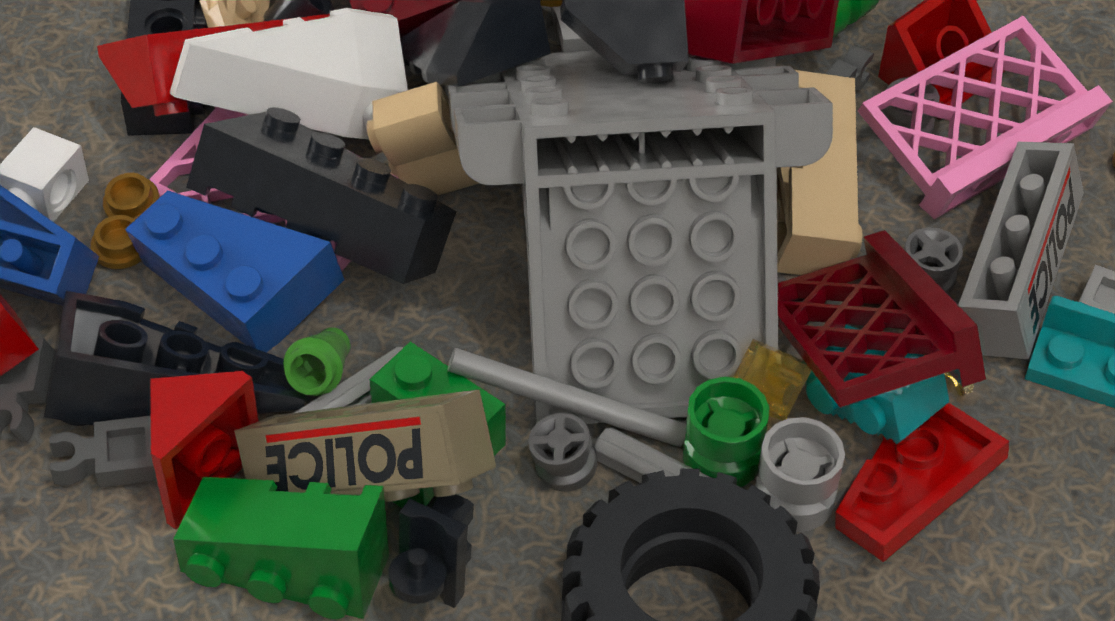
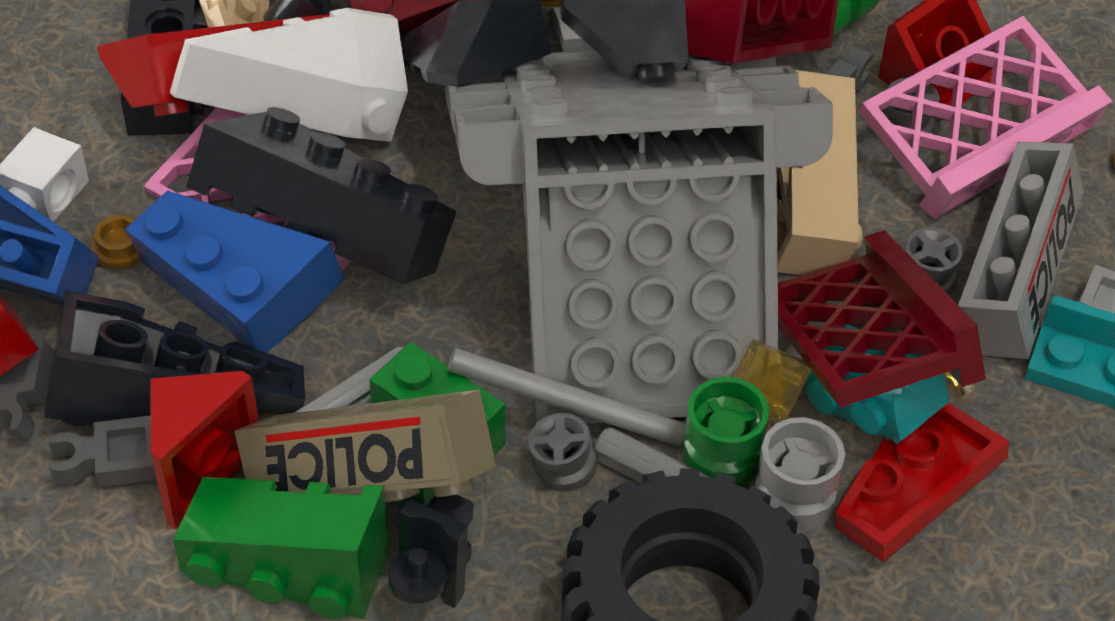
pearl gold plate [103,173,160,220] -> none
bright green cone [283,327,351,396] -> none
tan brick [367,82,479,195] -> none

